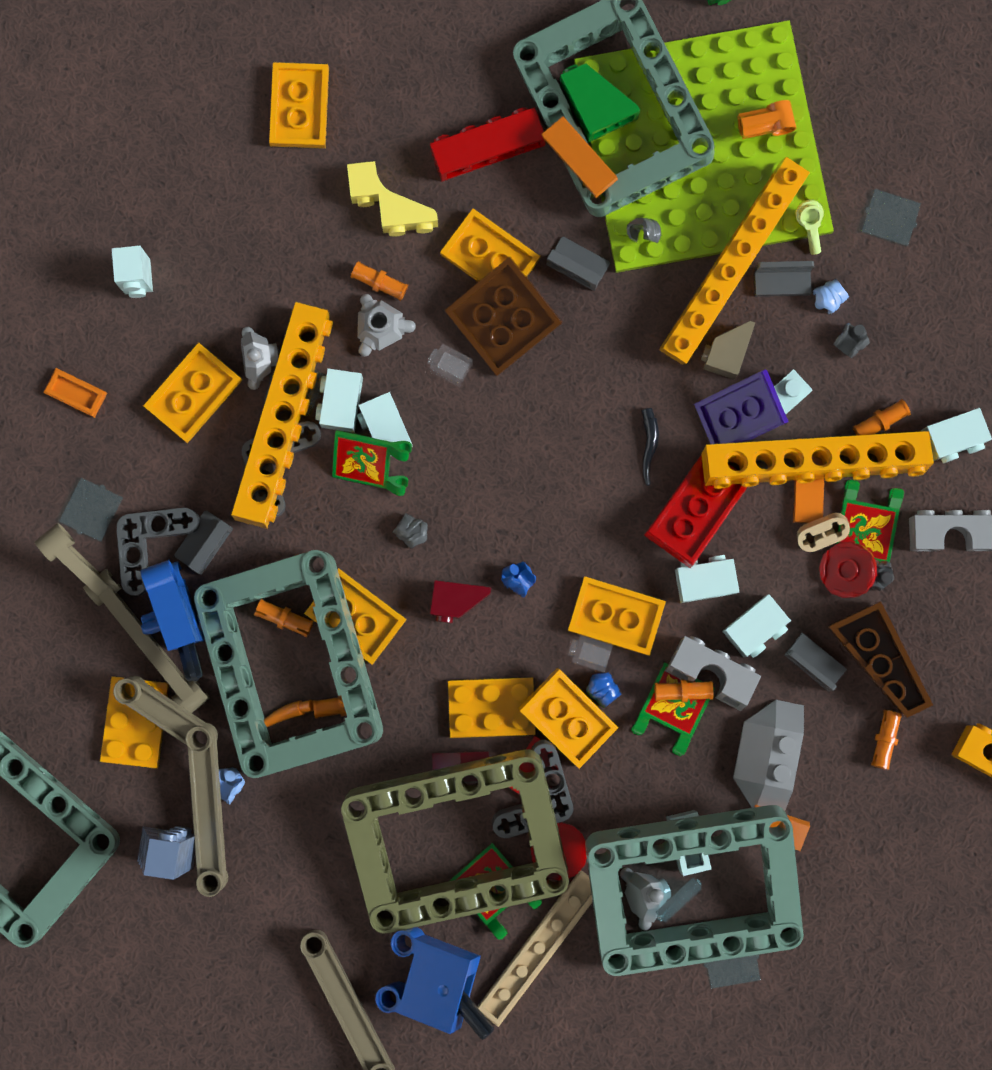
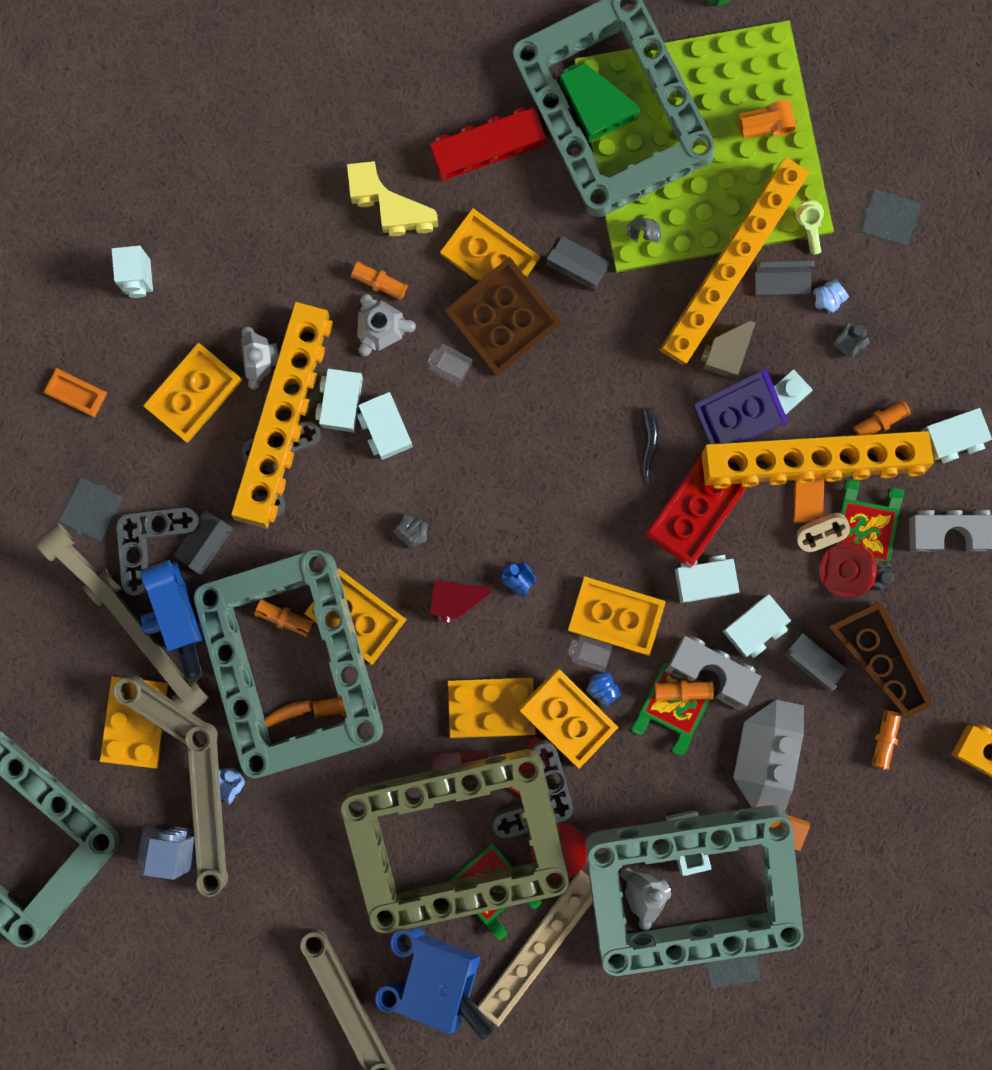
light orange plate [269,62,329,148] -> none
flag [332,430,412,496] -> none
orange tile [542,116,618,198] -> none
clear light blue piece [656,878,702,923] -> none

